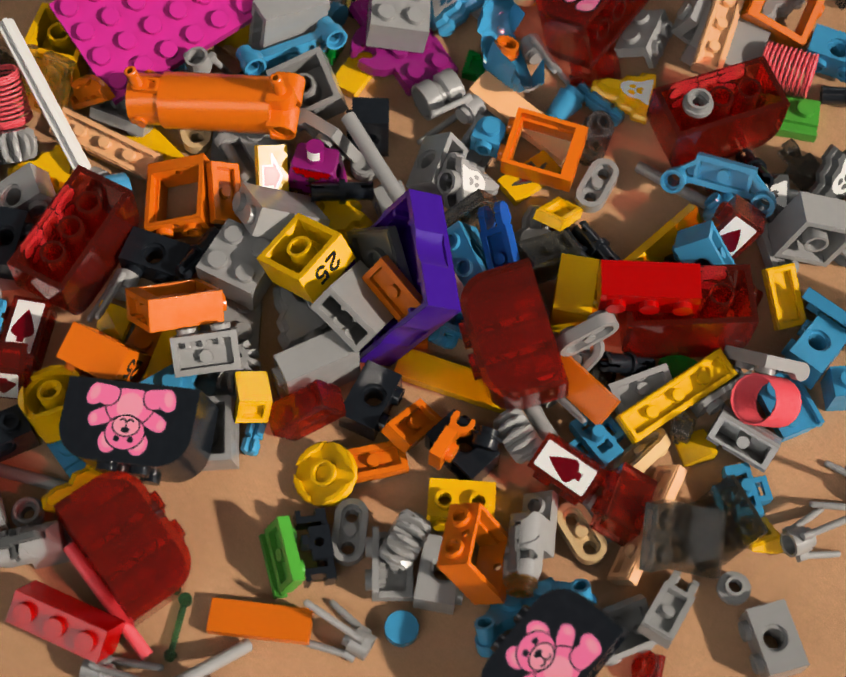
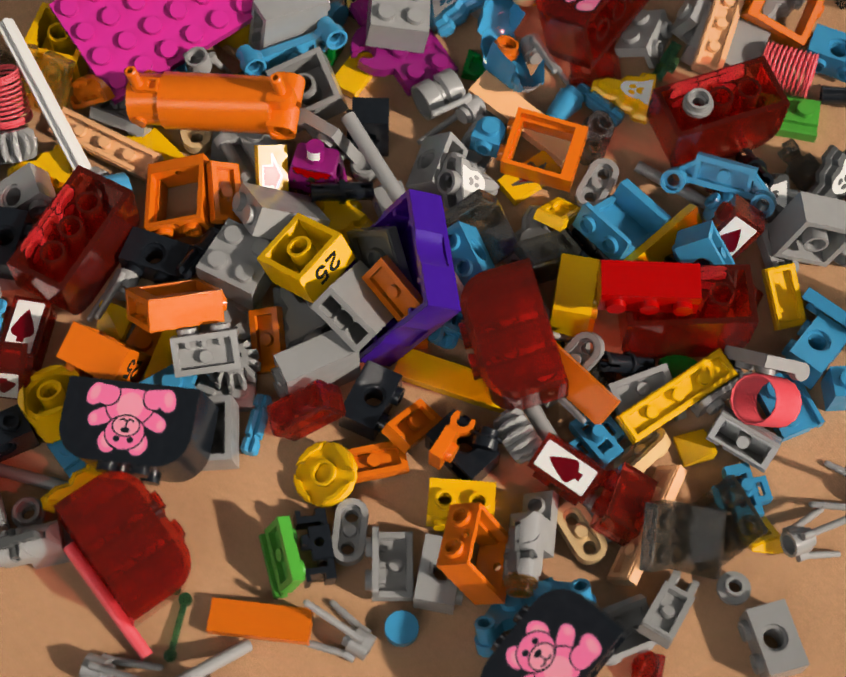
red brick [5,580,126,664] -> none
yellow panel [234,371,273,423] -> none
light grey gear [379,509,431,570] -> none
blue hinge [478,200,526,294] -> none
light grey plate [555,310,620,357] -> none
clear smoke plate [669,412,696,445] -> none
none -> orange plate [248,306,286,375]
none -> dark azure panel [572,178,672,260]
none -> clear green plate [652,40,682,81]

